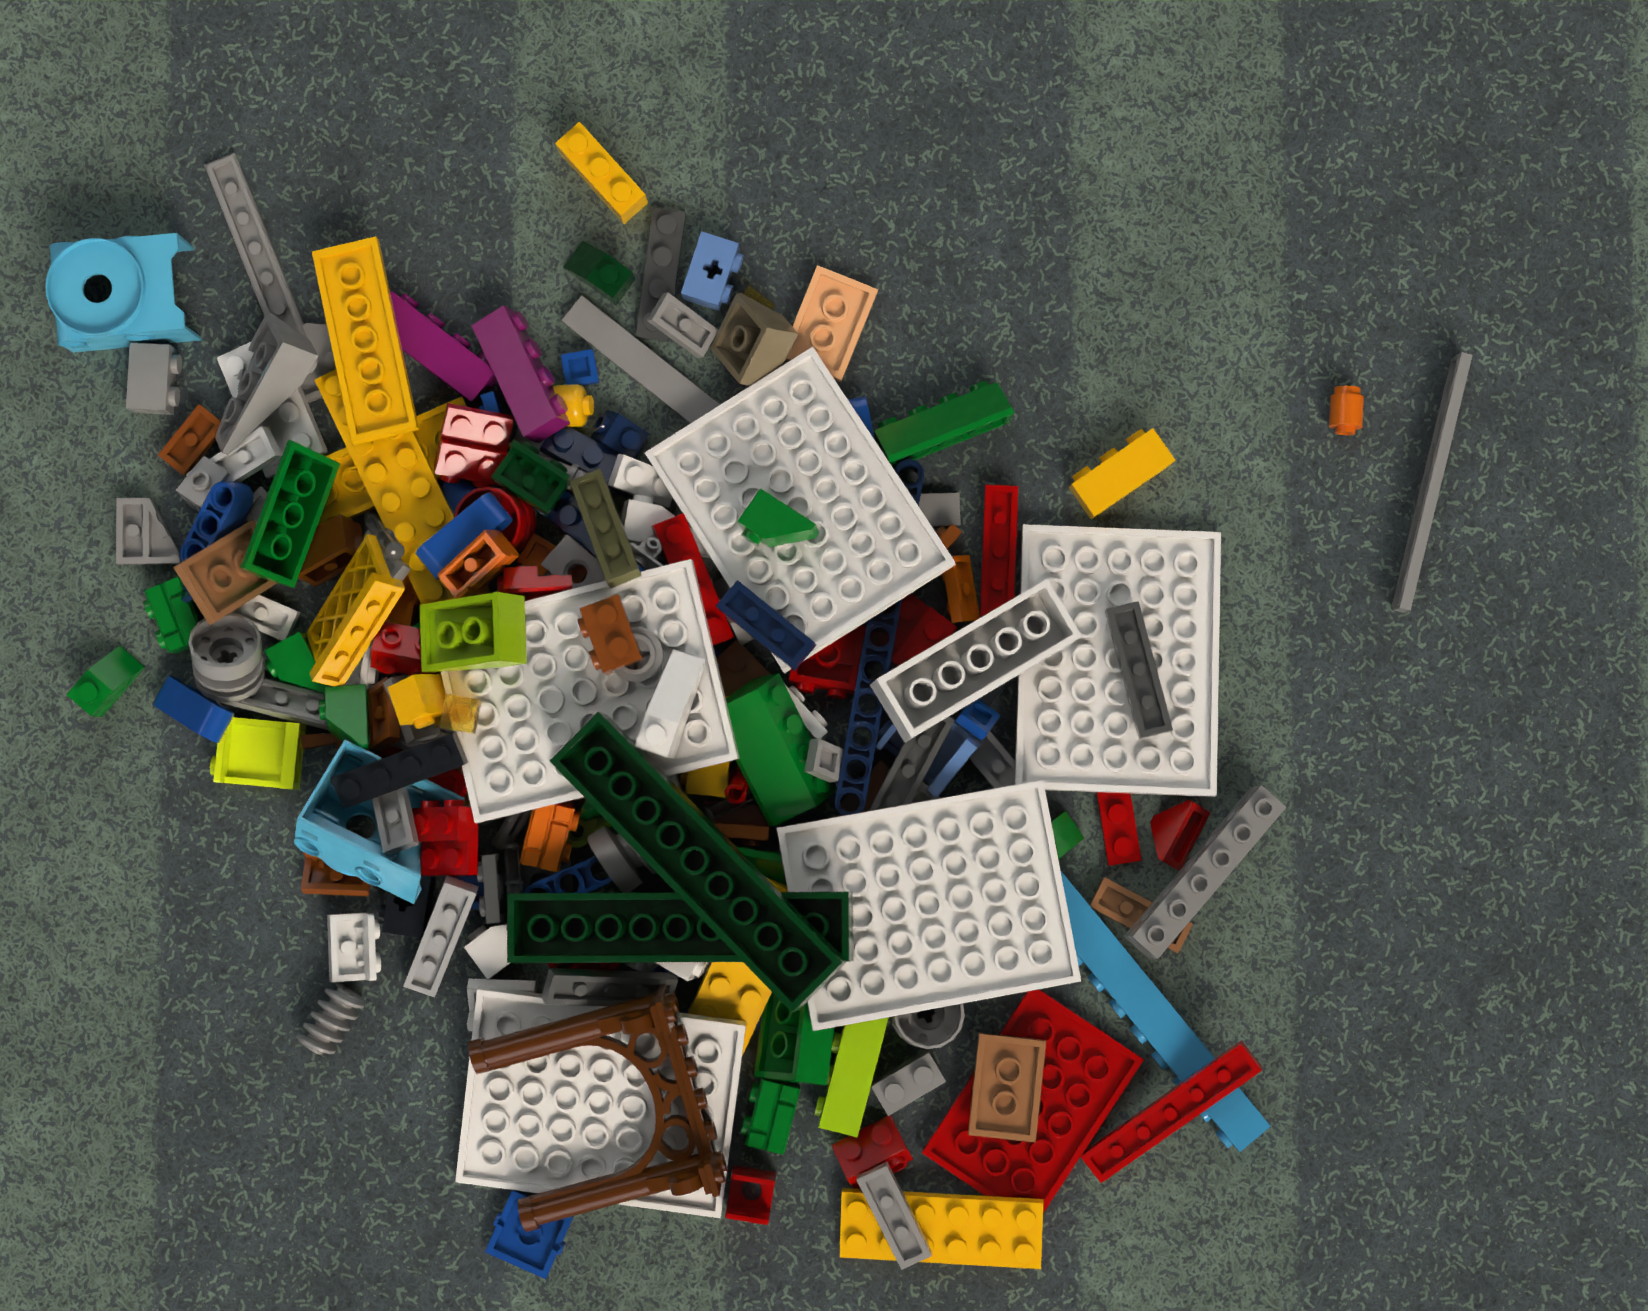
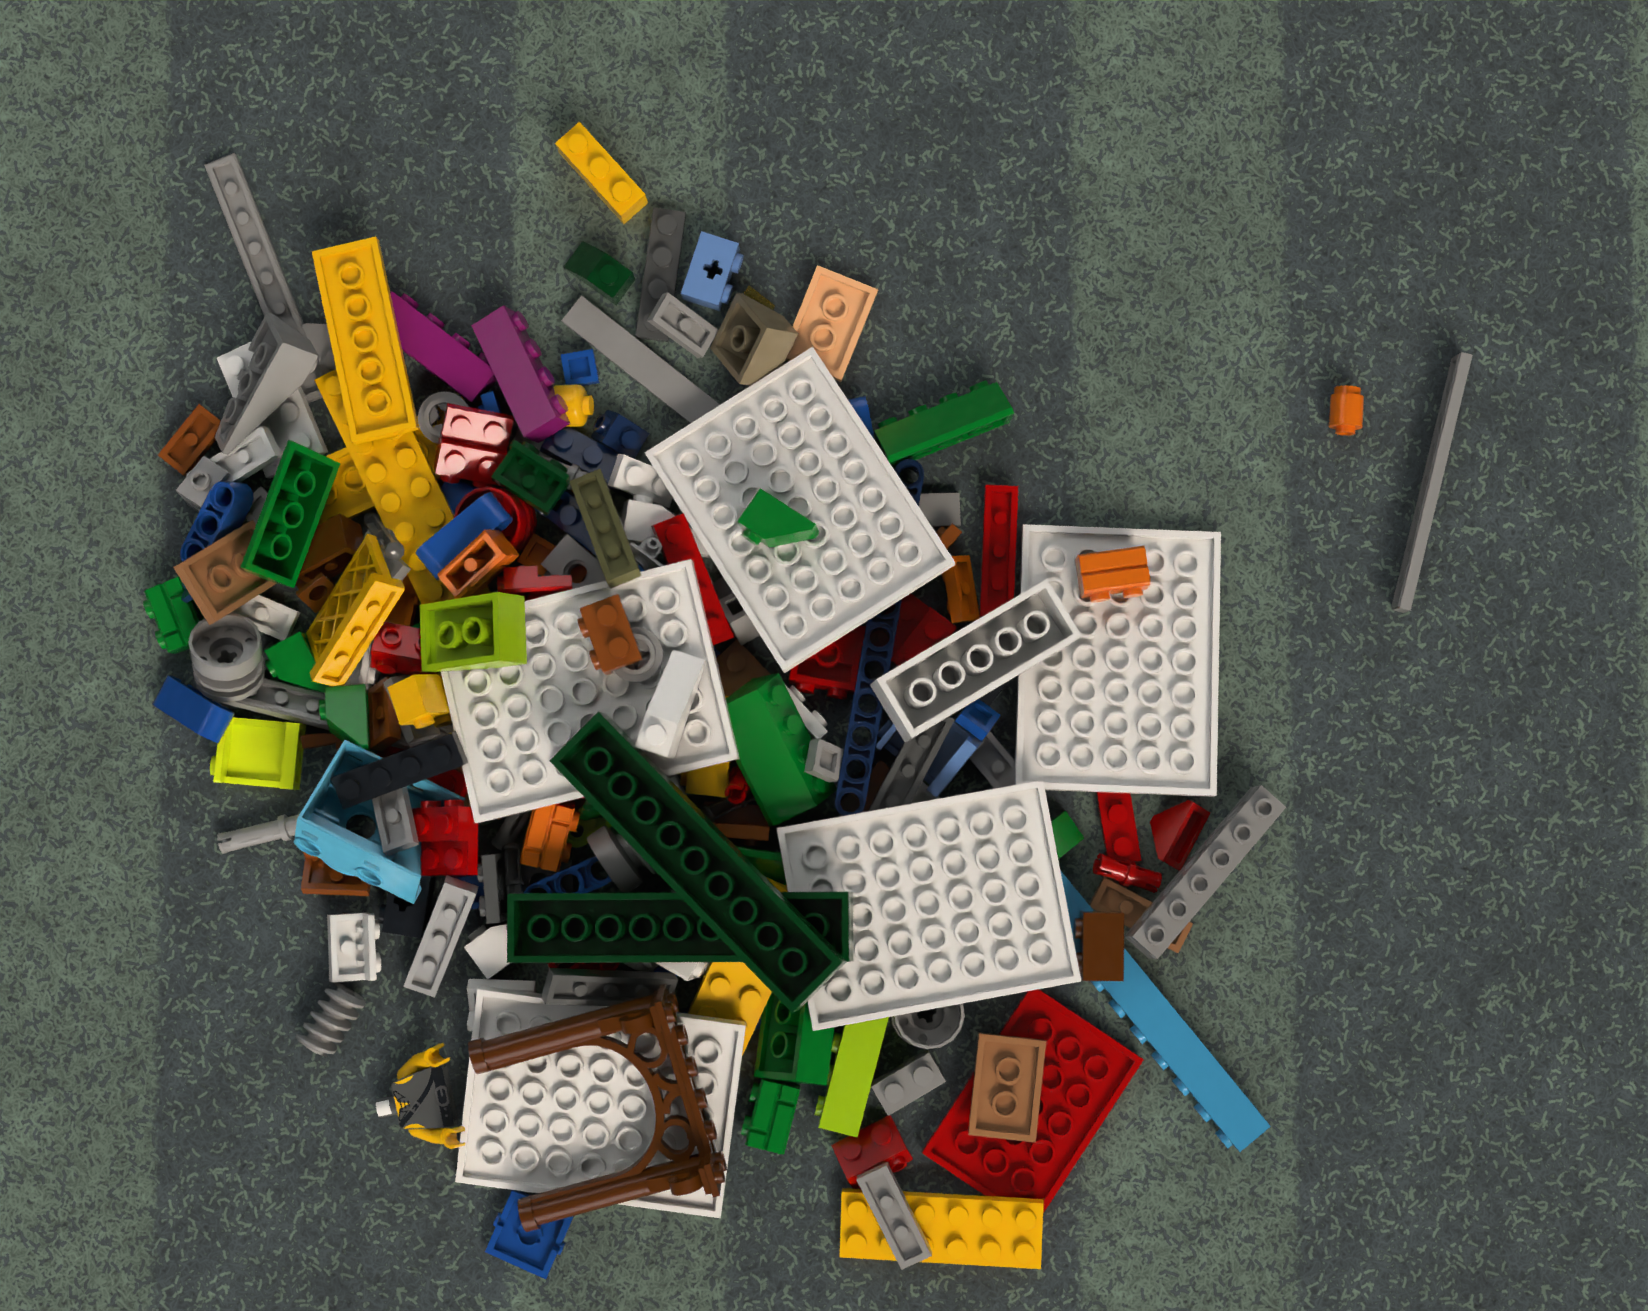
medium azure piece [46,233,202,353] -> none
green slope [66,646,145,717] -> none
light grey wing [116,498,182,565] -> none
light grey brick [126,343,182,415] -> none
clear yellow plate [439,694,482,734] -> none
dark blue plate [716,580,816,671] -> none
red piece [725,1165,776,1225] -> none
yellow brick [1069,428,1176,520] -> none
red plate [1081,1040,1263,1183] -> none
dark grey plate [1105,601,1173,739] -> none
none -> light grey pin [217,814,299,854]
none -> reddish brown bracket [296,573,336,613]
none -> torso [376,1043,465,1149]
none -> light grey gear [418,392,468,443]
none -> reddish brown brick [1074,911,1124,982]
none -> orange brick [1075,546,1150,603]
none -> red pin [1093,853,1162,893]

